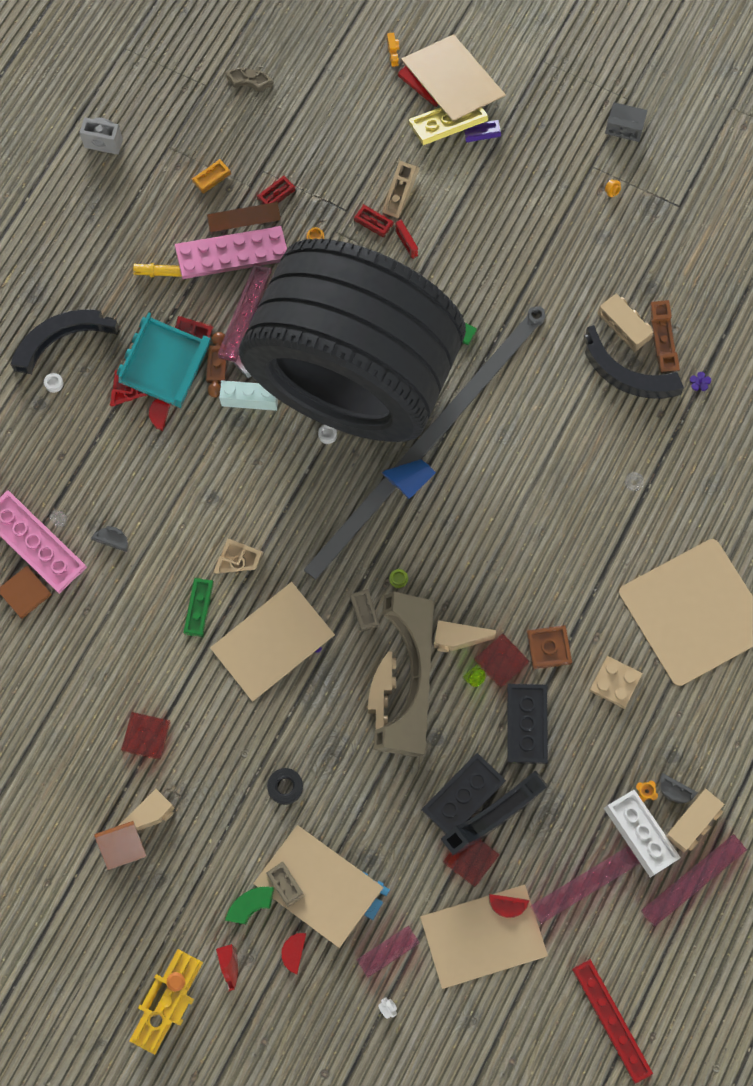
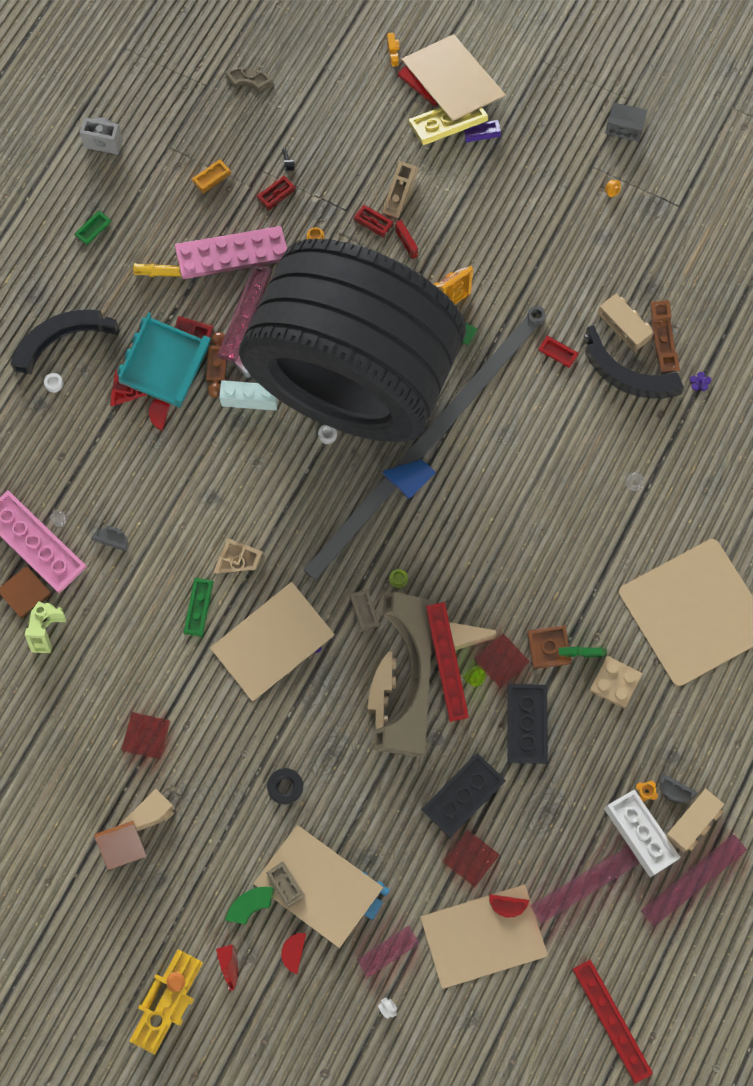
dark orange slope [207,202,281,232] -> none
black arch [441,771,549,855] -> none
none -> yellowish green tile [25,602,66,653]
none -> green tile [74,210,112,245]
none -> black hand [282,148,295,171]
none -> red tile [426,602,469,722]
none -> light orange slope [434,266,473,304]
none -> red tile [538,335,579,368]
none -> green tile [558,646,607,658]

